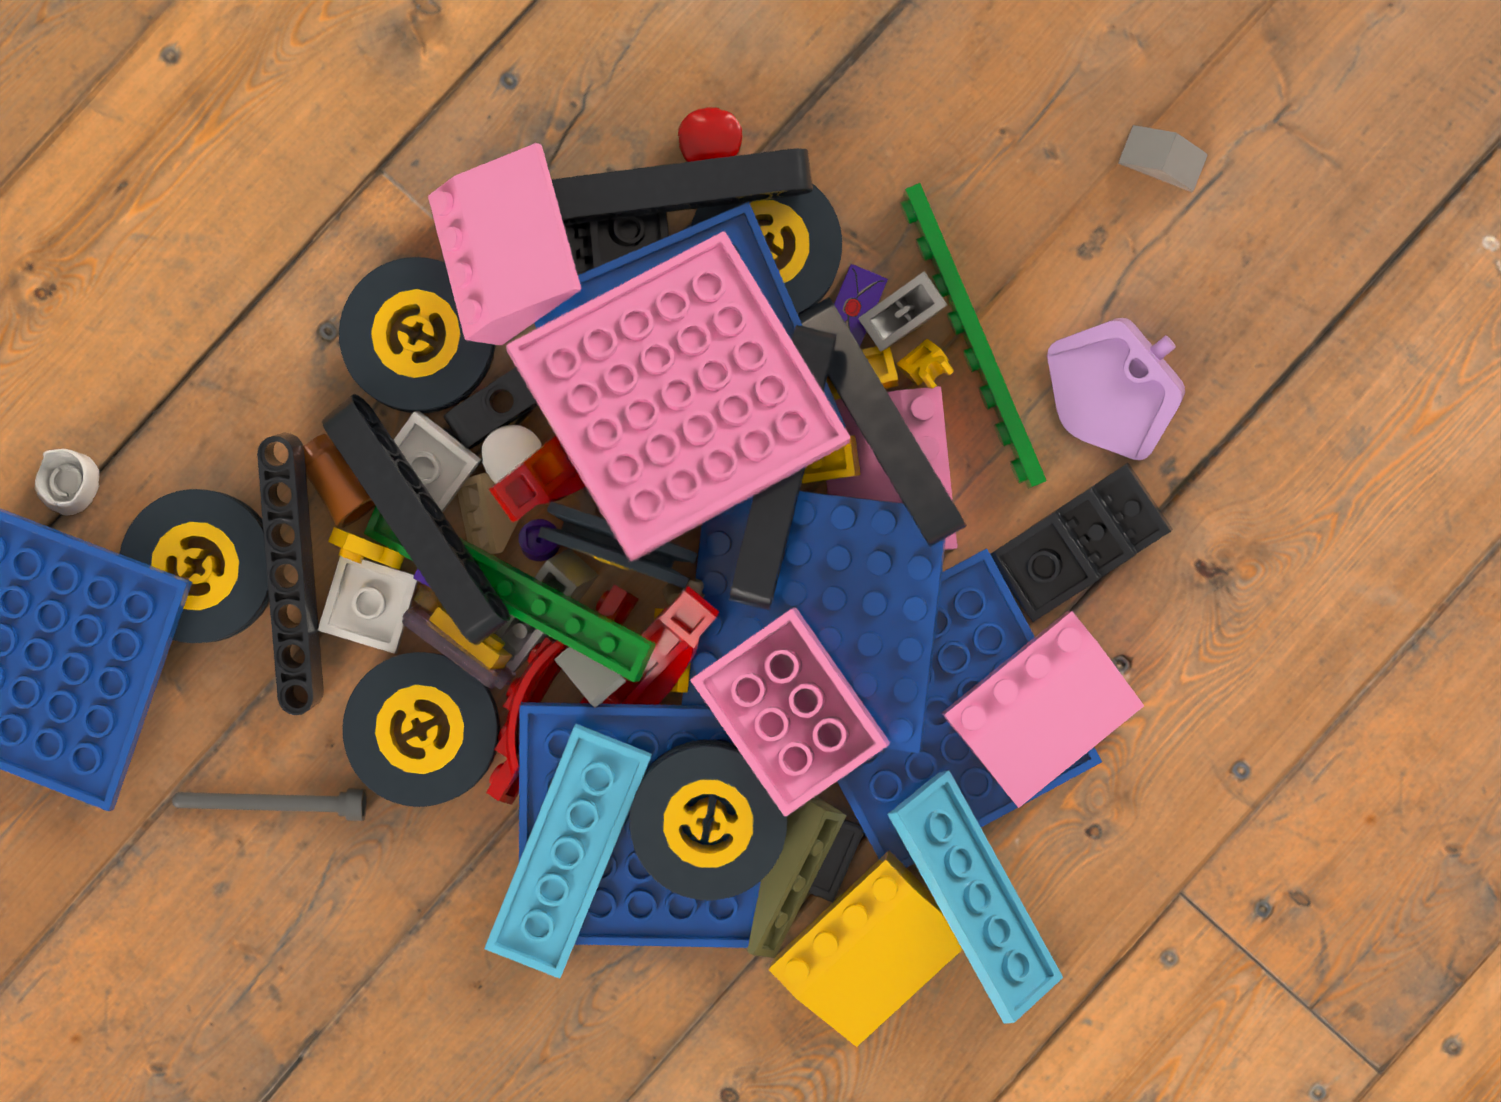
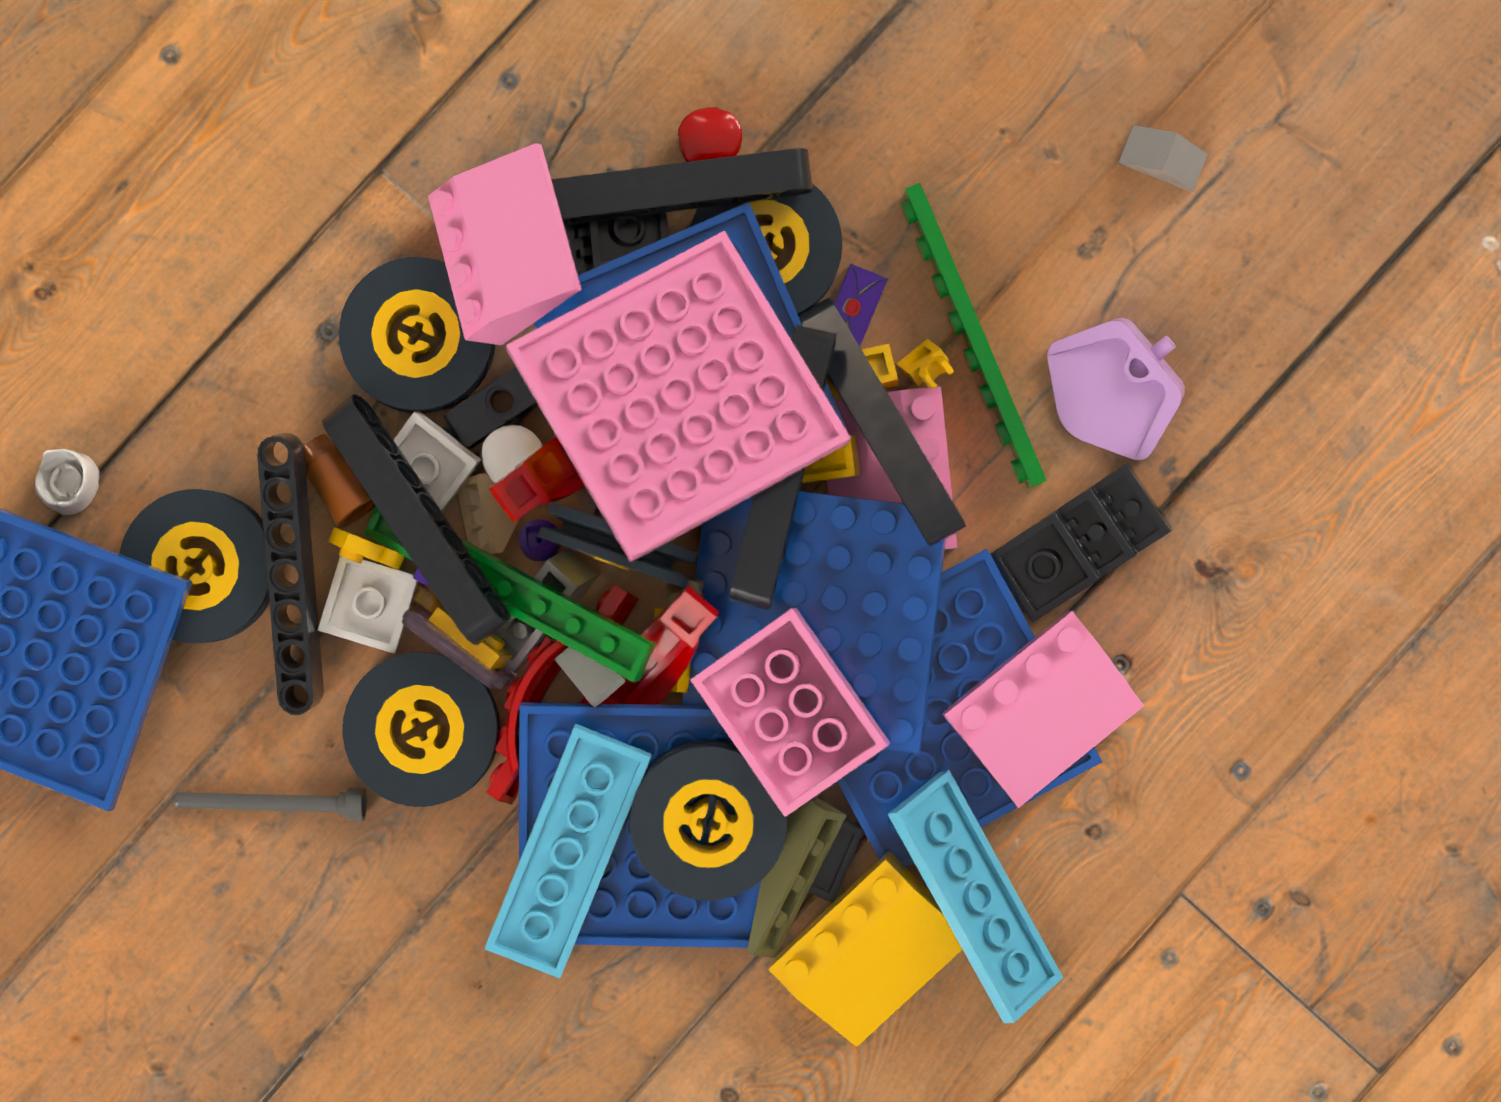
light grey slope [858,272,947,351] -> none

